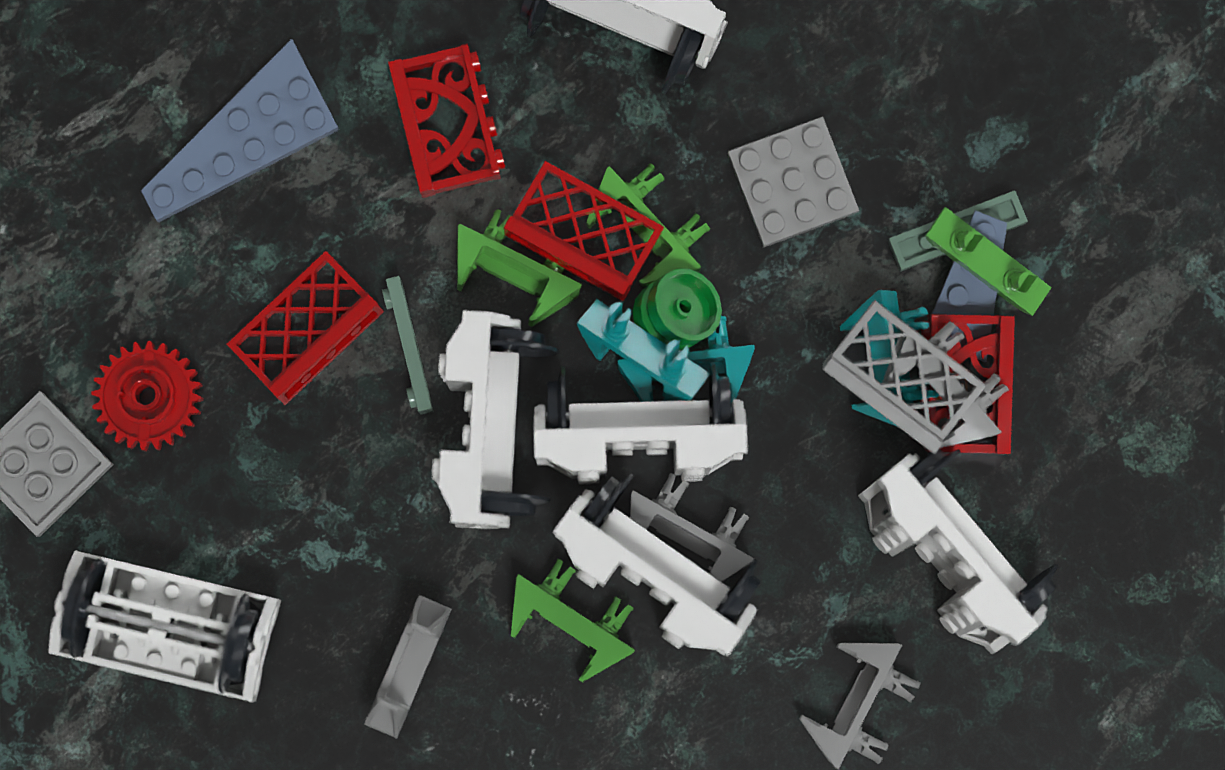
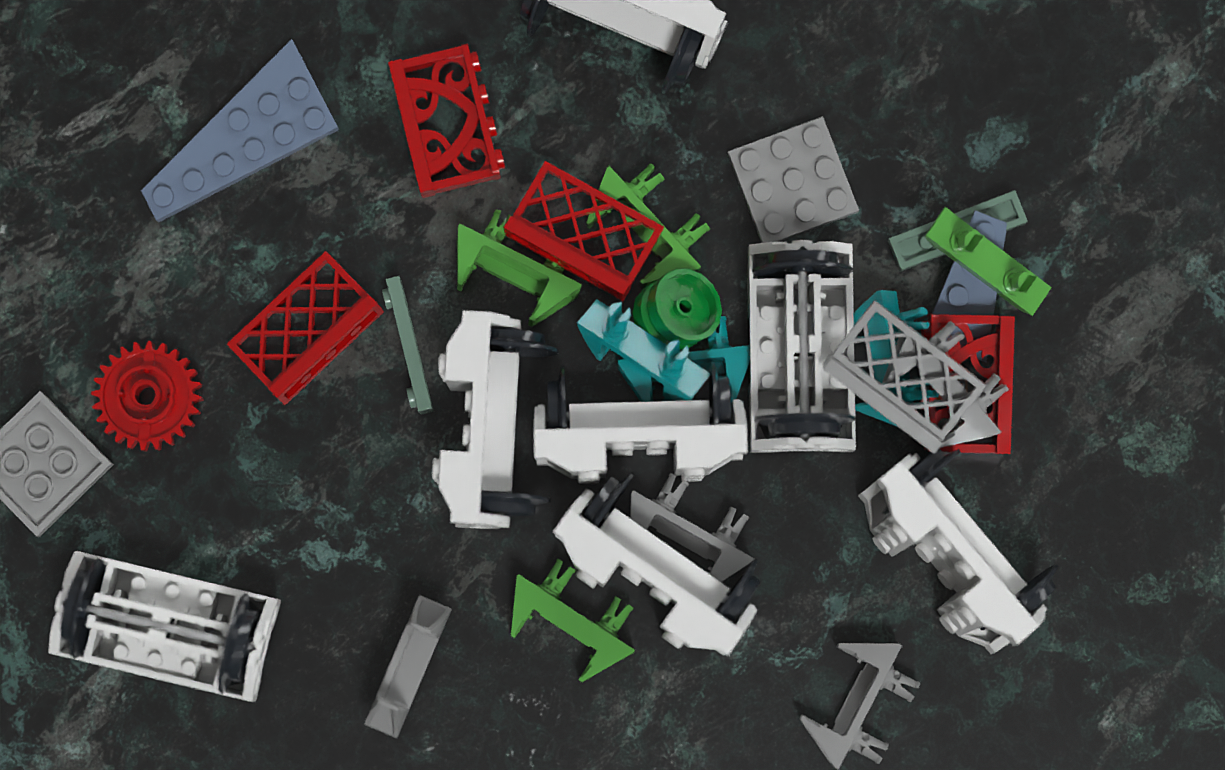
none -> white piece [747,240,856,453]

